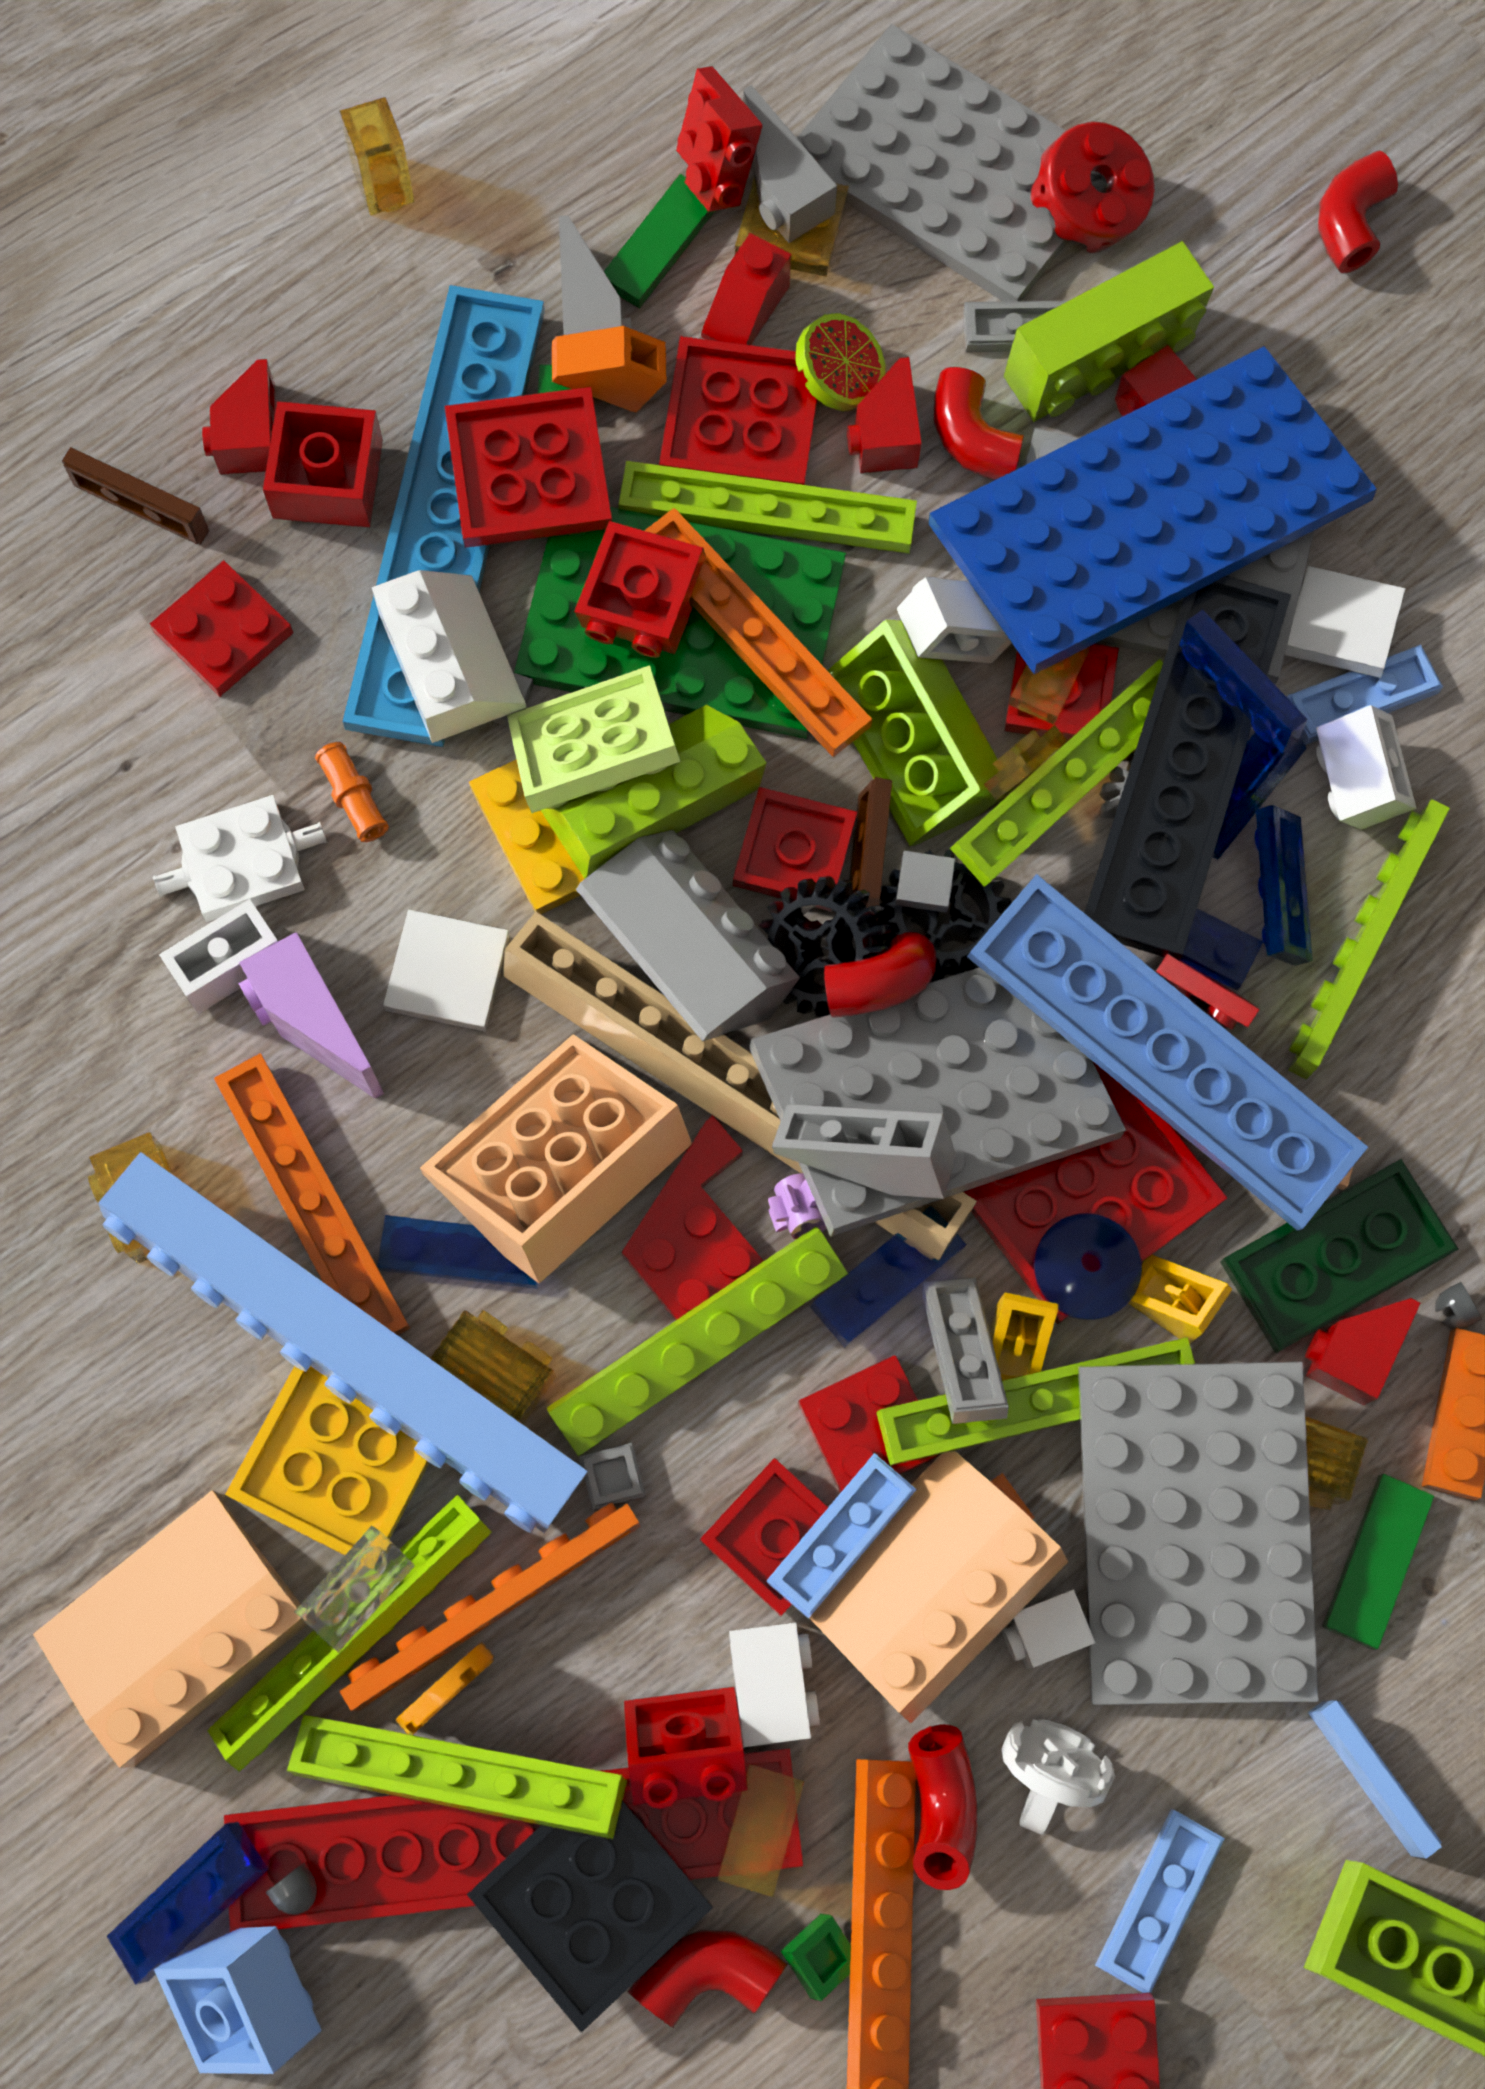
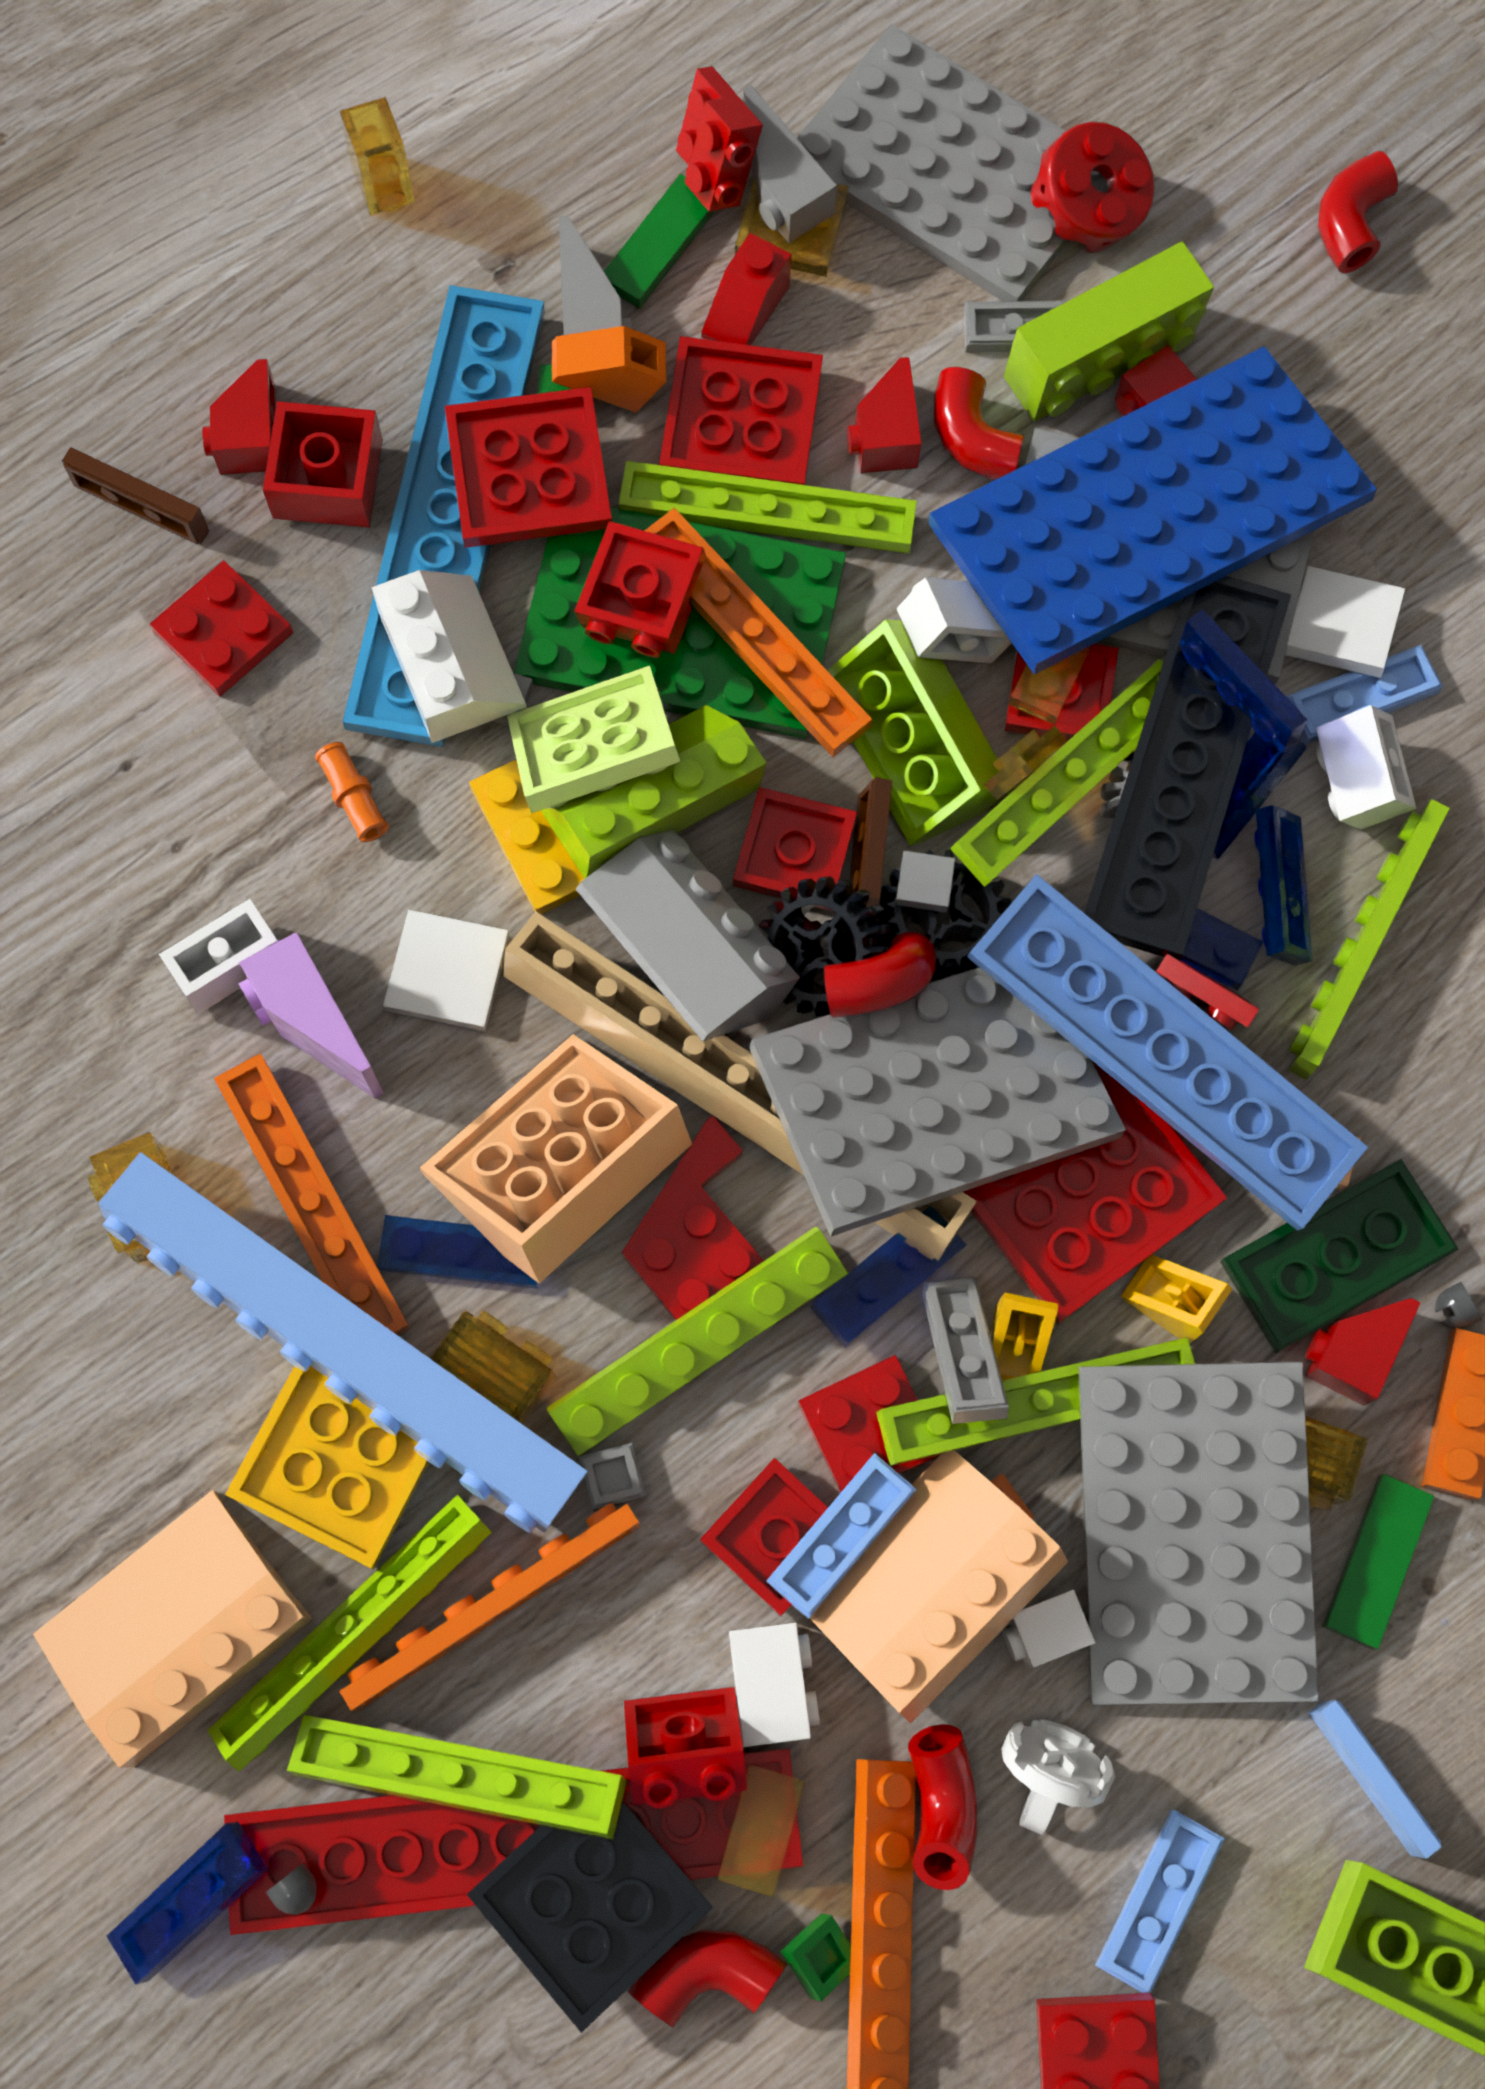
white plate [153,795,327,922] -> none
light blue slope [154,1926,322,2074] -> none
clear plate [294,1525,415,1652] -> none
light orange tile [395,1642,495,1735] -> none
lavender gear [768,1173,827,1239] -> none
light grey slope [772,1104,957,1199] -> none
tile [795,313,886,412] -> none
clear blue dish [1034,1213,1142,1320] -> none

